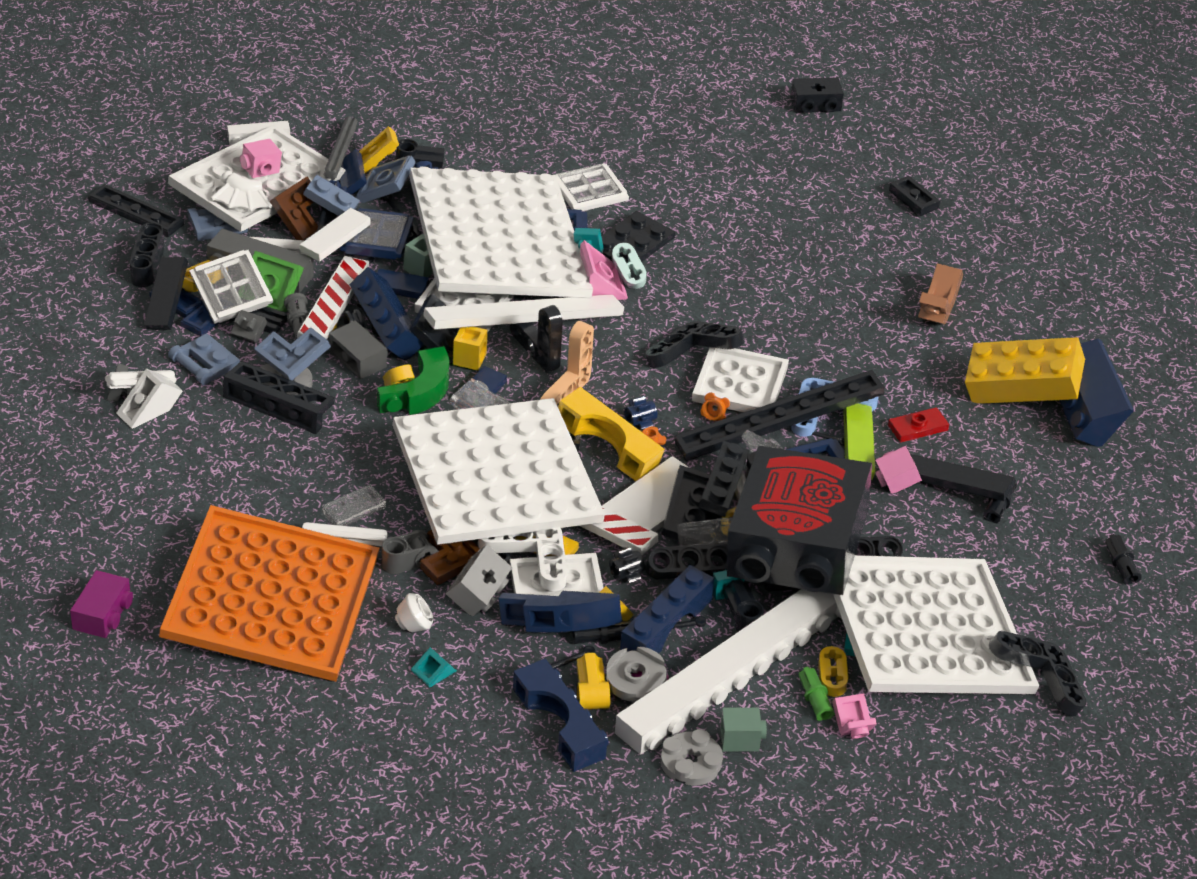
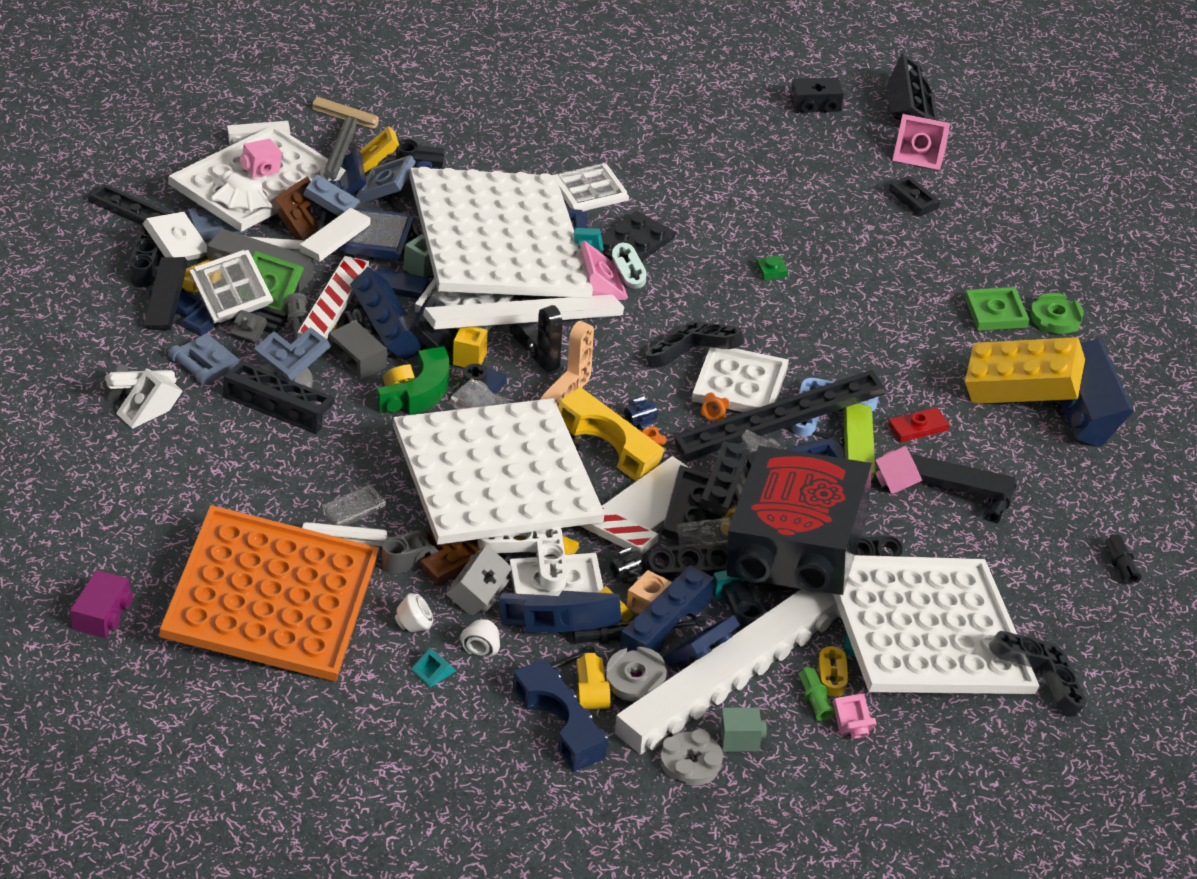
nougat arch [918,263,963,324] -> none
none -> white plate [143,212,207,261]
none -> tan axle [312,97,379,129]
none -> white cone [460,620,500,658]
none -> black bush [463,364,487,390]
none -> light nougat brick [627,570,672,615]
none -> dark blue plate [663,615,740,667]
none -> green plate [756,255,789,280]
none -> black wedge [887,54,938,121]
none -> bright pink slope [892,114,950,170]
none -> bright green plate [965,287,1029,331]
none -> bright green plate [1030,293,1084,334]

